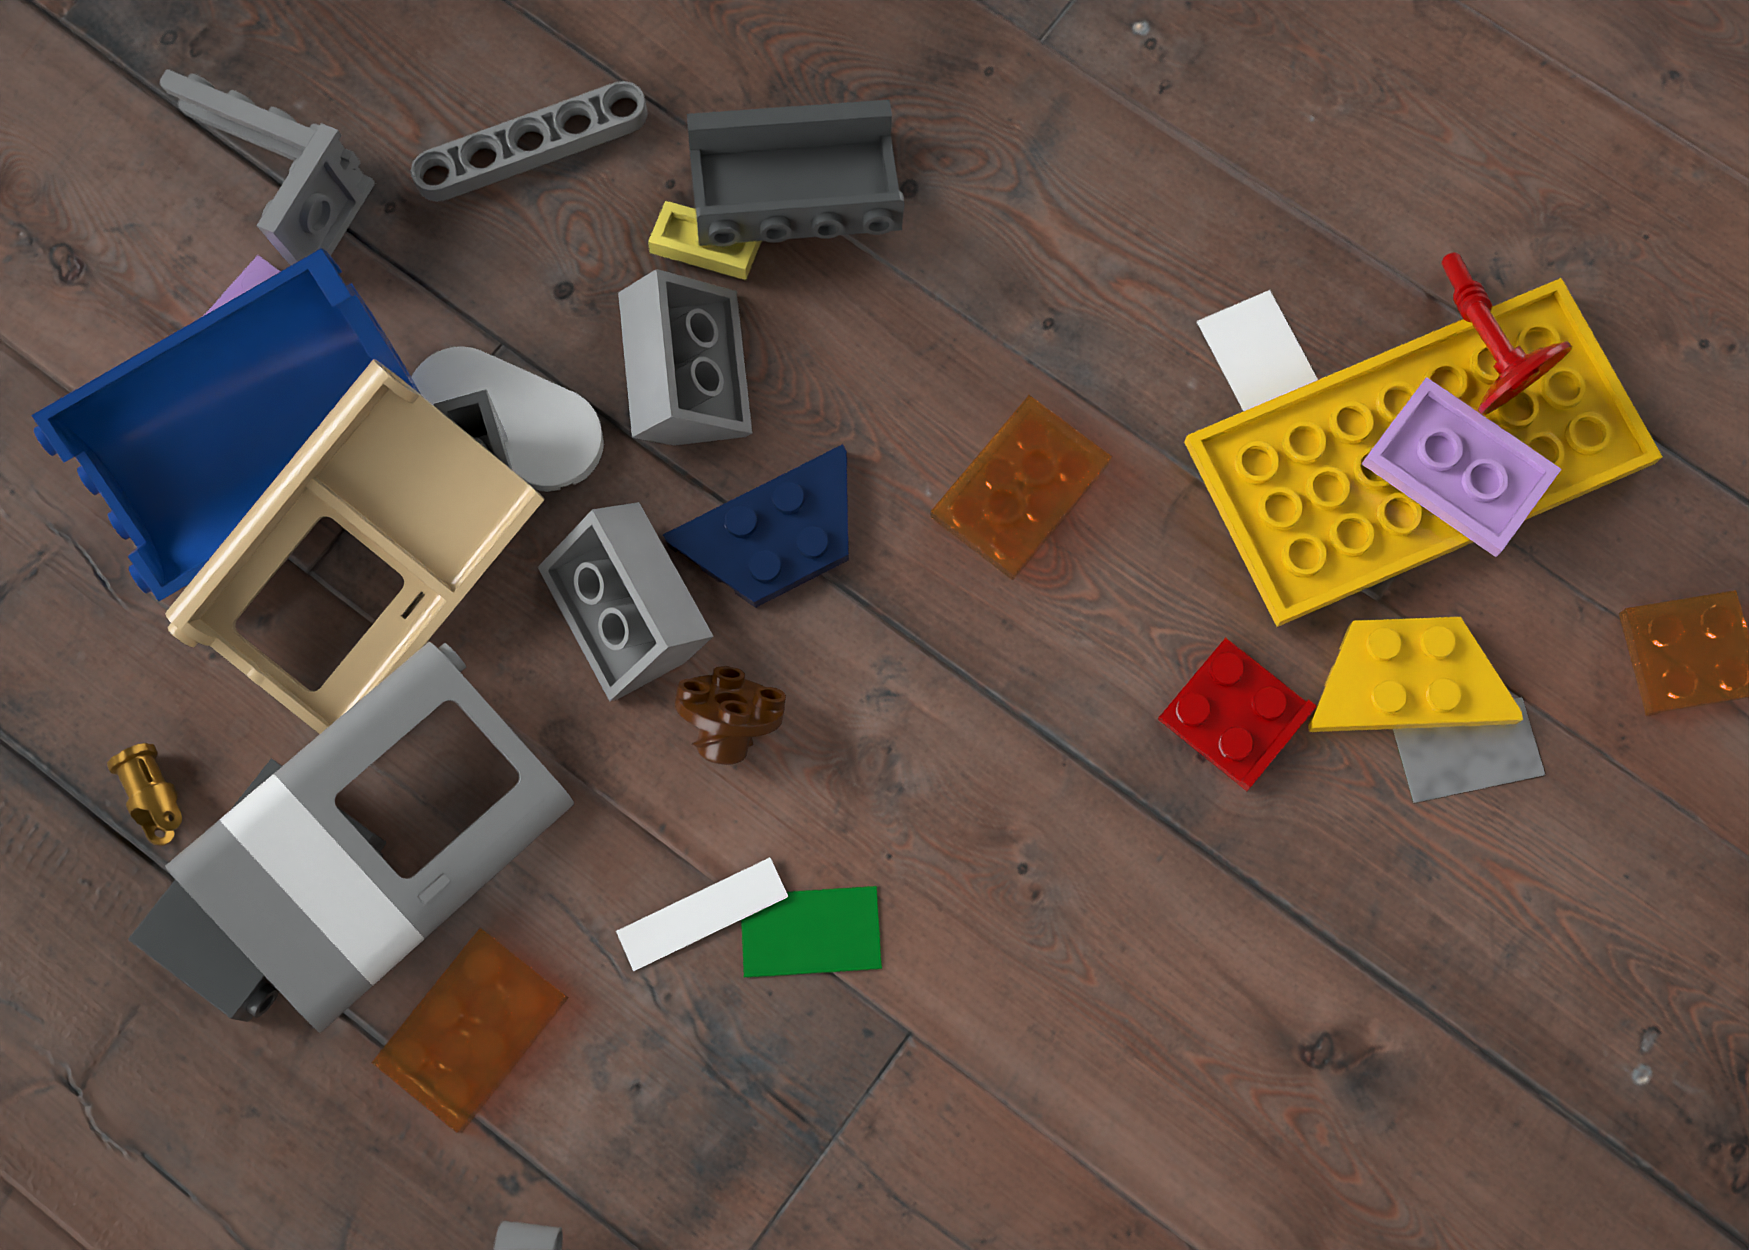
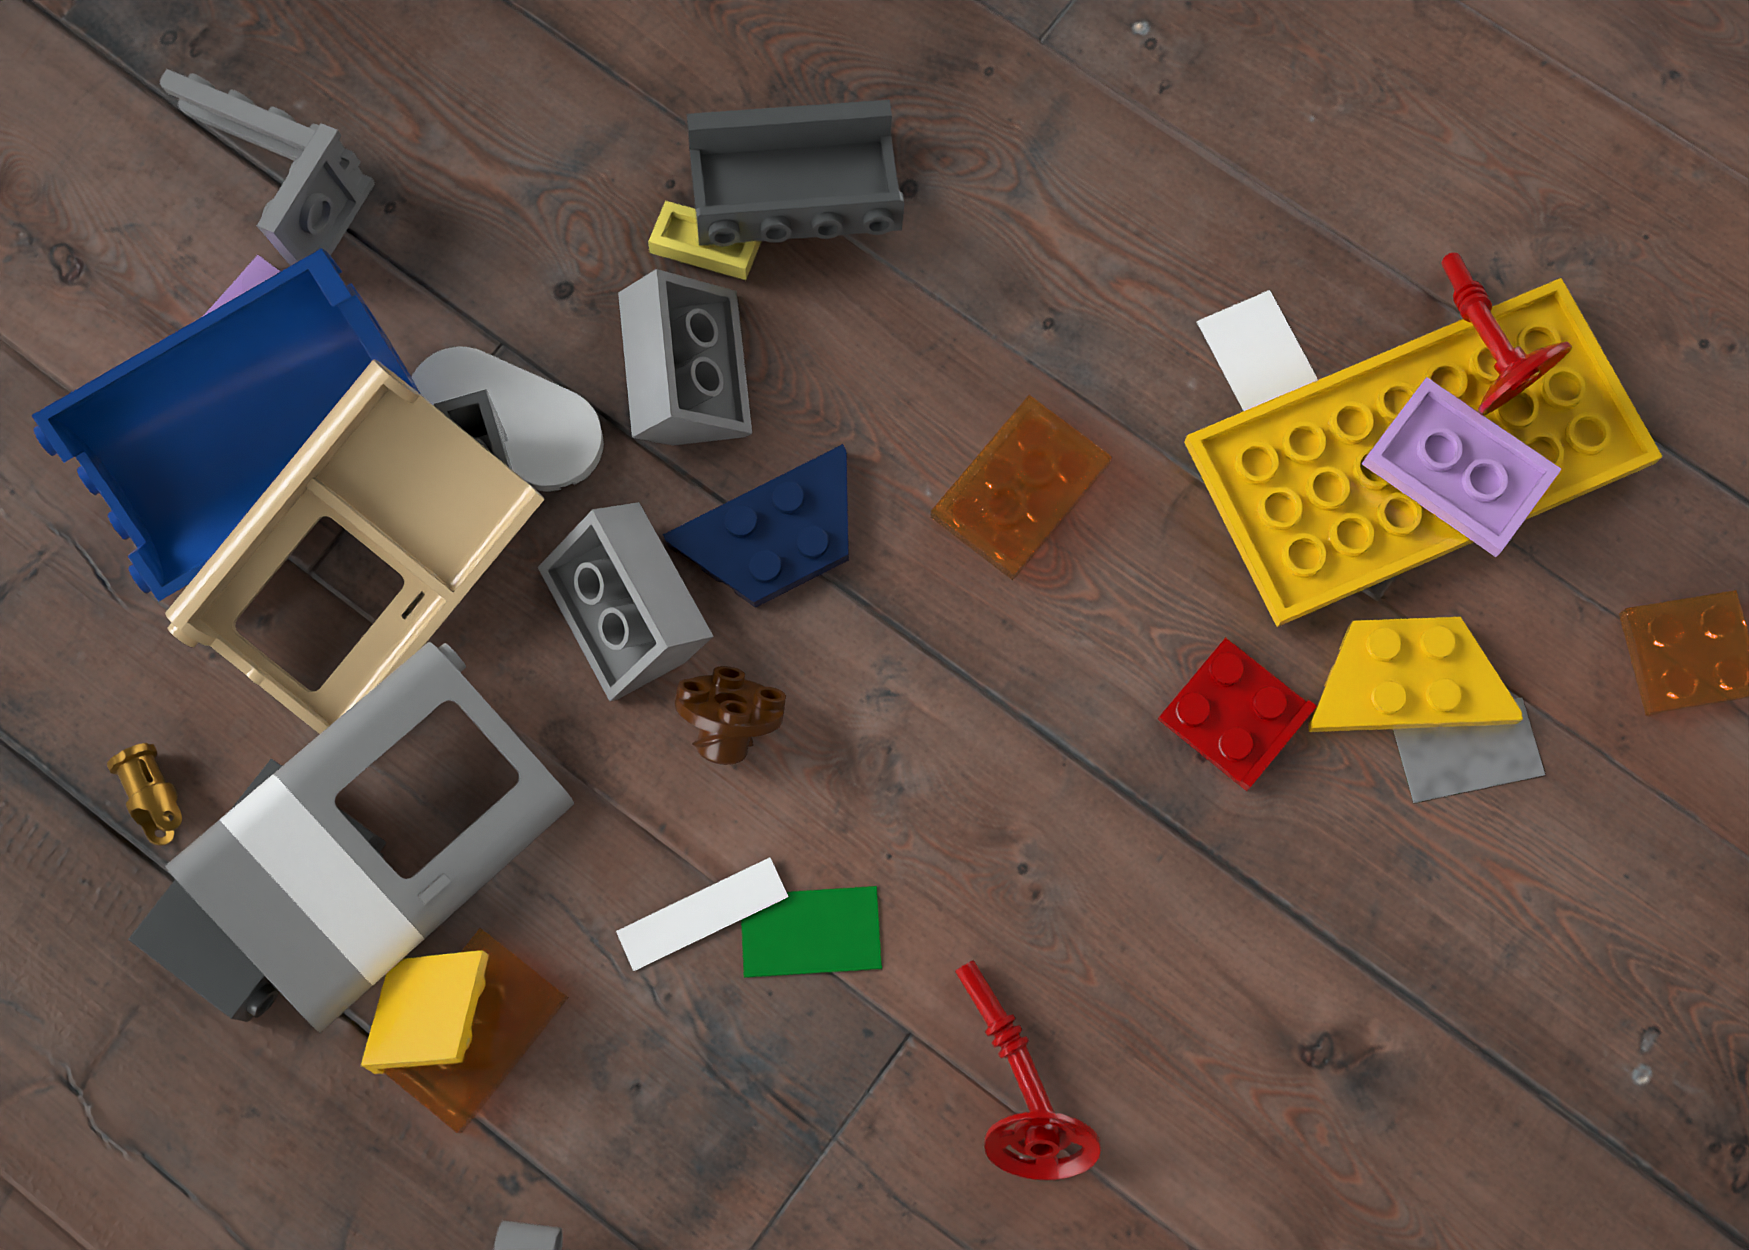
light grey beam [411,81,648,202] -> none
none -> yellow piece [361,950,489,1074]
none -> red dish [955,960,1100,1180]

